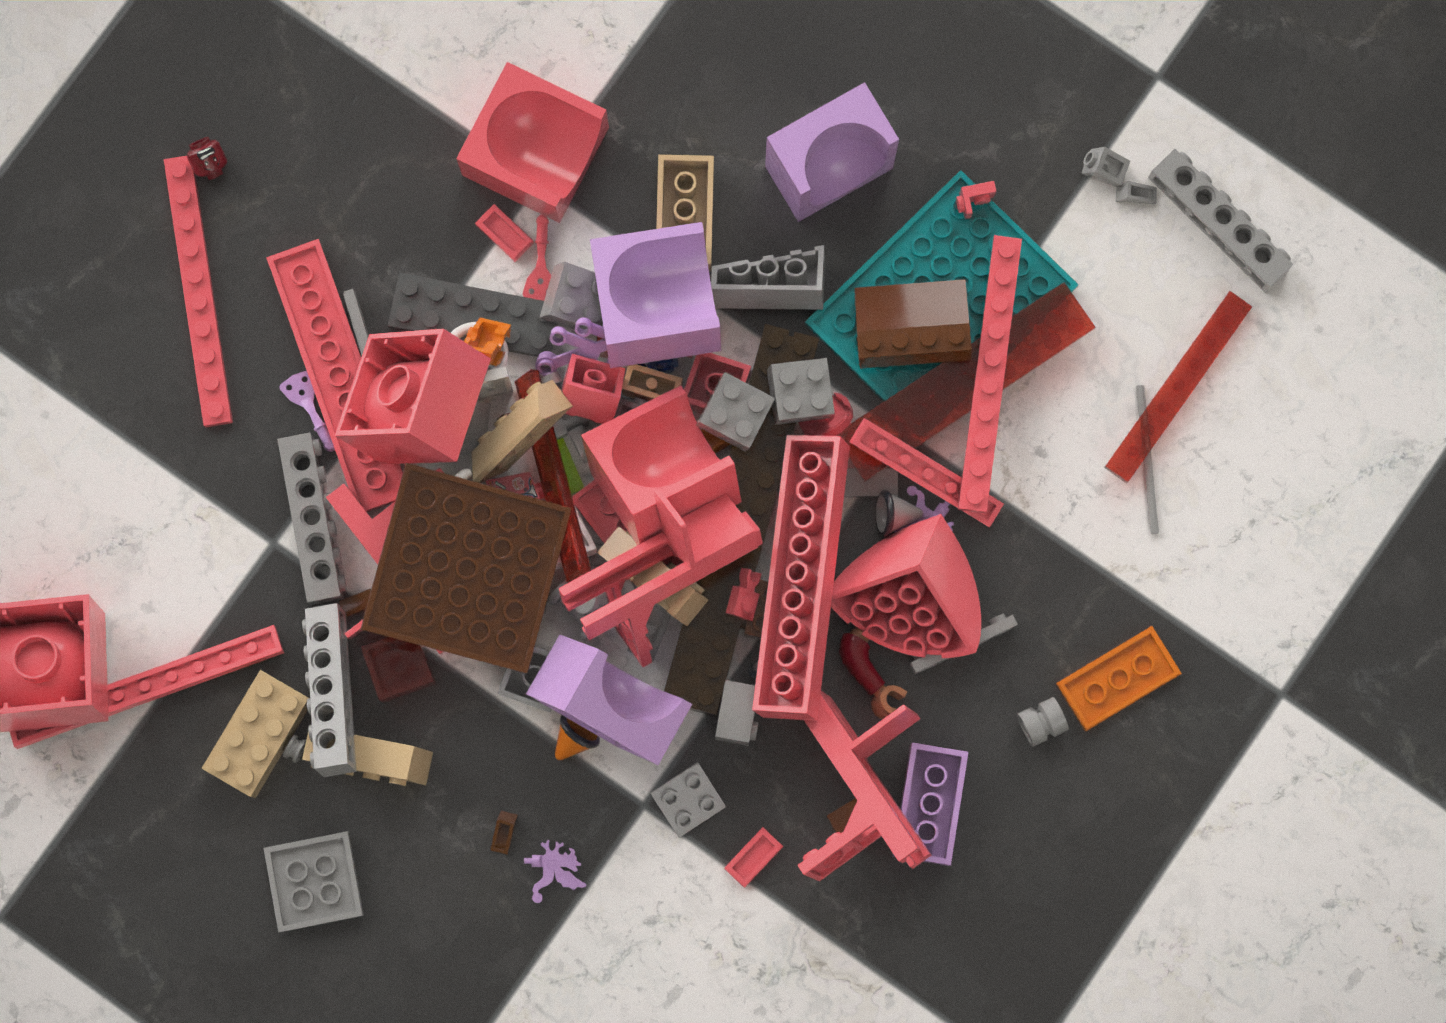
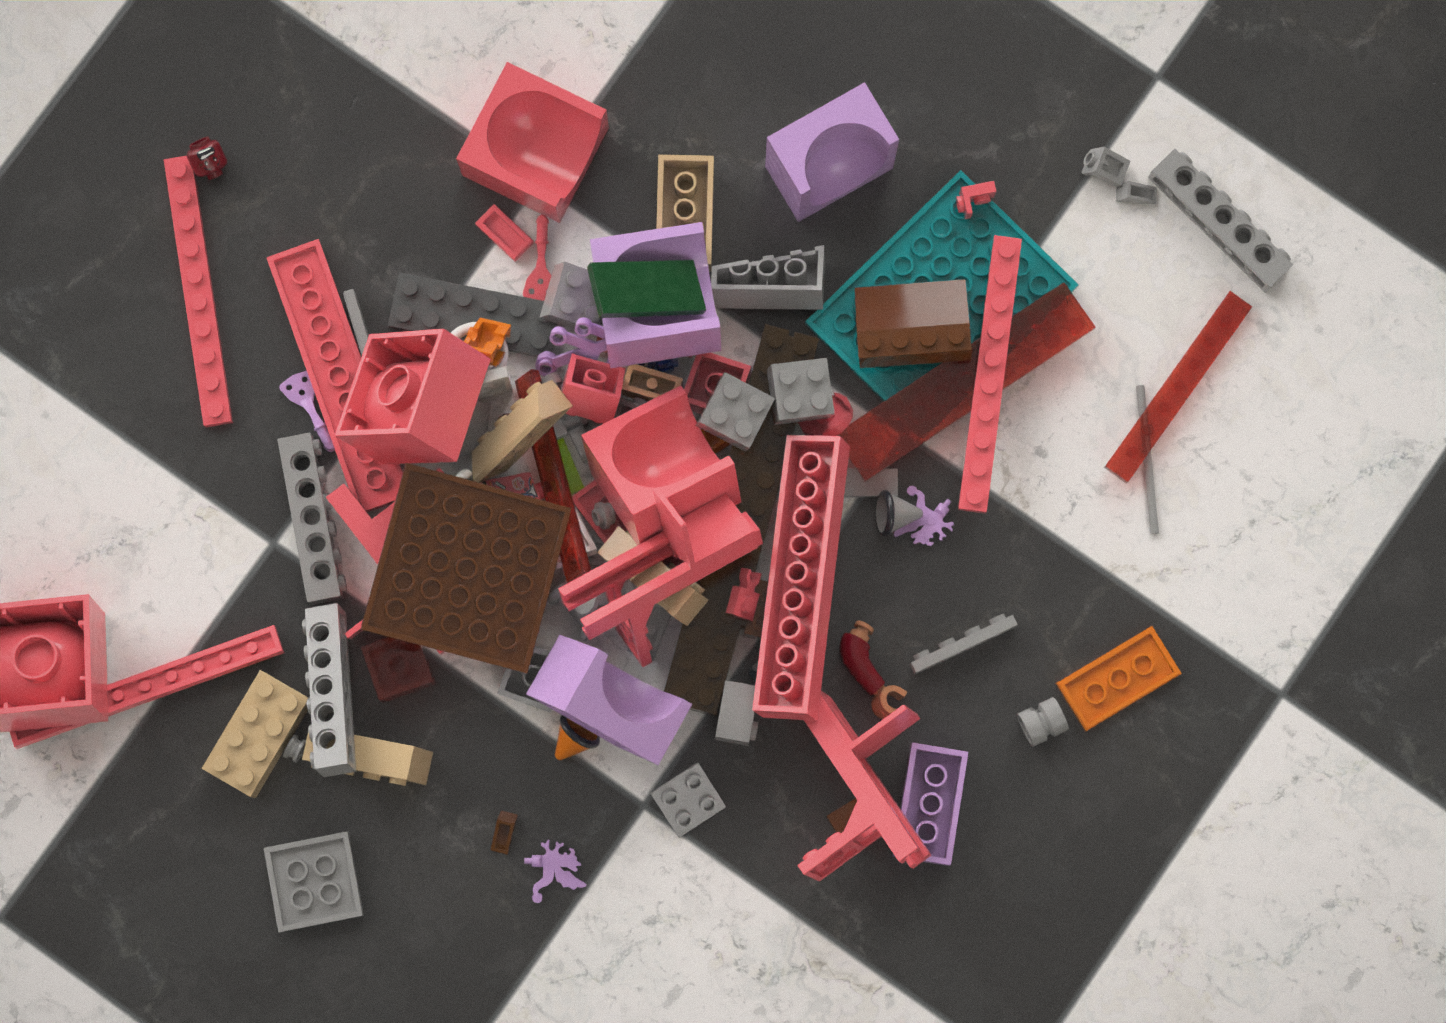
reddish brown piece [339,589,371,617] -> none
coral tile [724,827,783,888] -> none
coral brick [831,514,981,658] -> none
coral plate [850,418,1004,528] -> none
none -> dark green tile [587,260,706,318]
none -> light grey plate [592,502,616,530]

